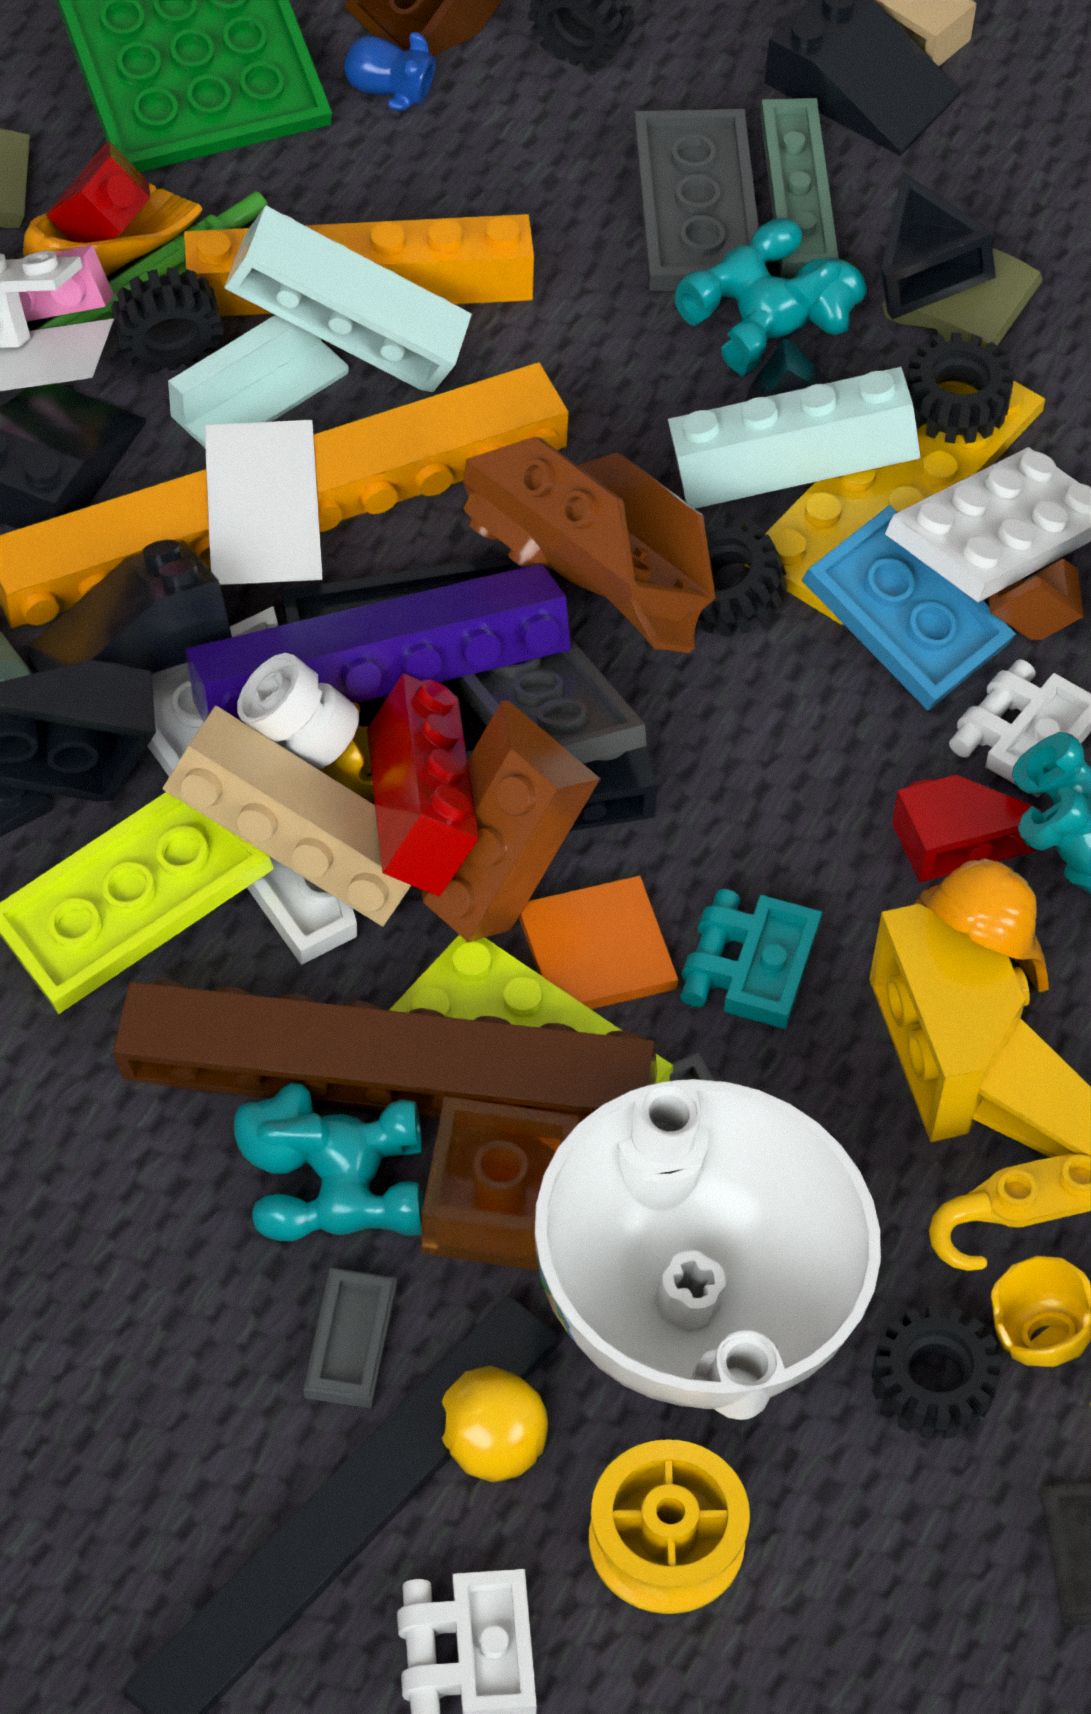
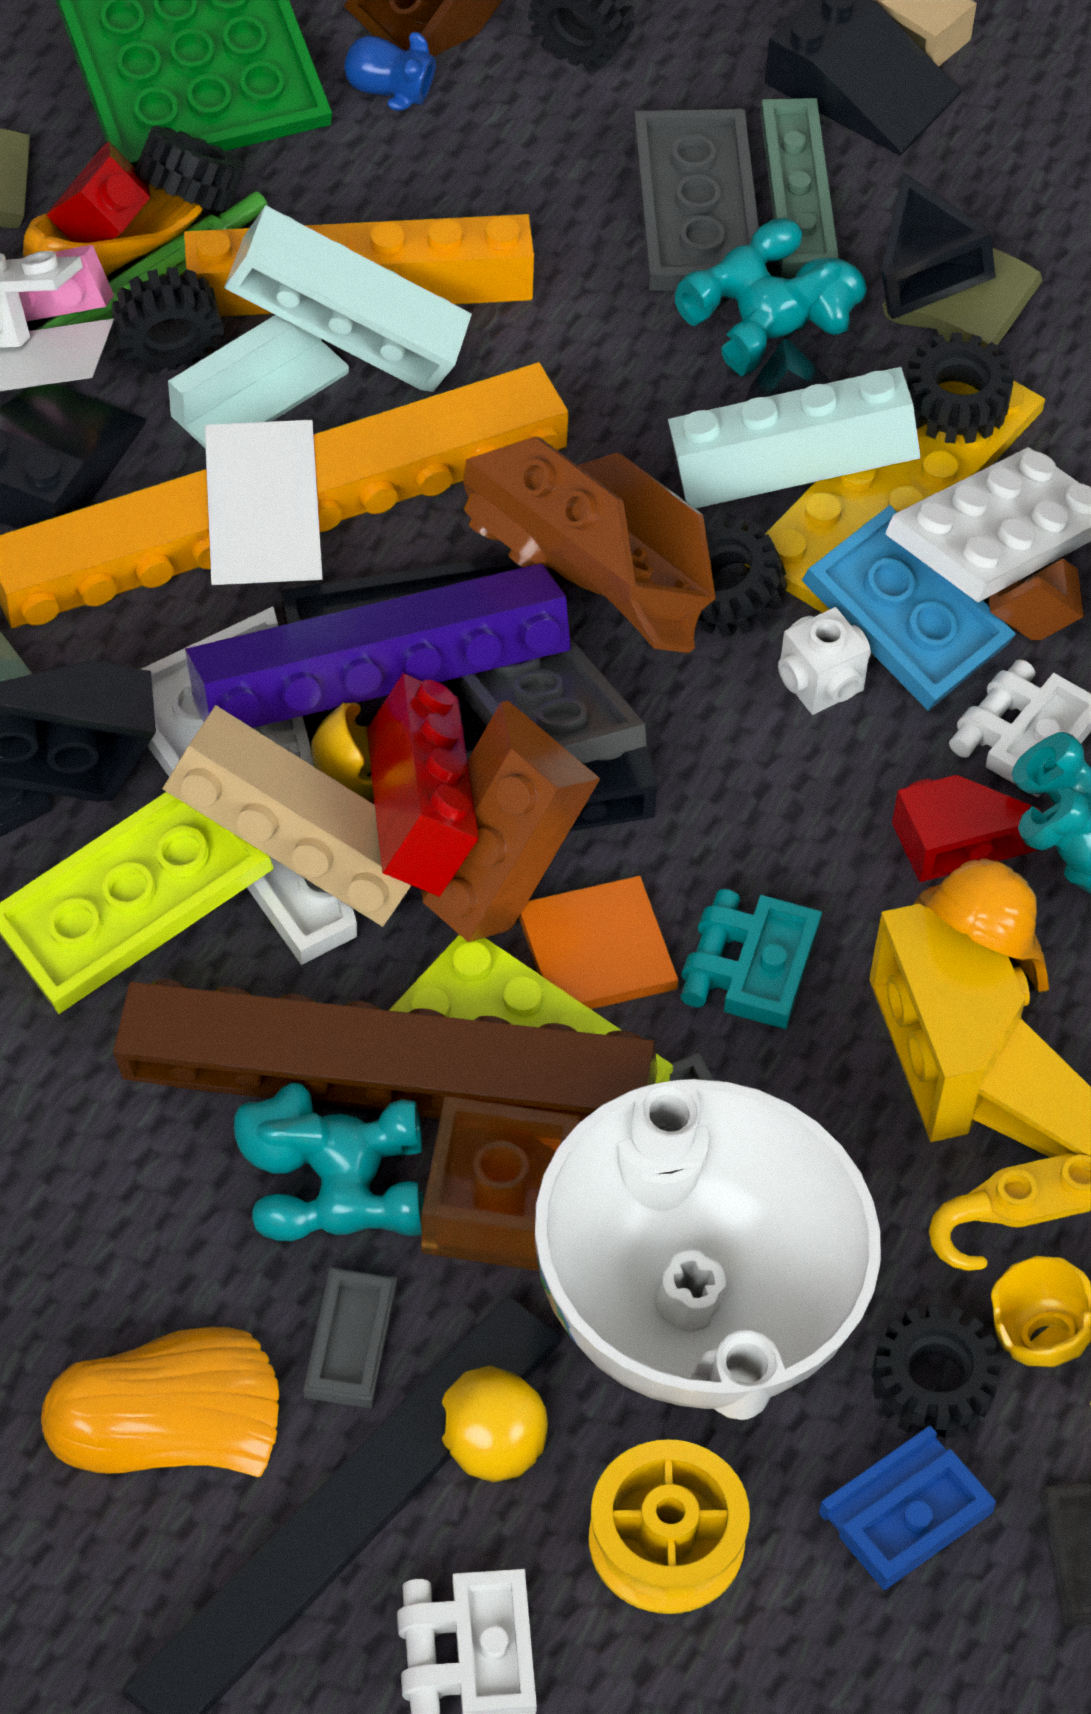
black slope [24,540,232,674] -> none
white wheel [237,653,359,770] -> none
none -> light orange hair [41,1327,279,1477]
none -> black tyre [135,126,246,211]
none -> white brick [778,607,871,715]
none -> blue plate [819,1426,996,1591]

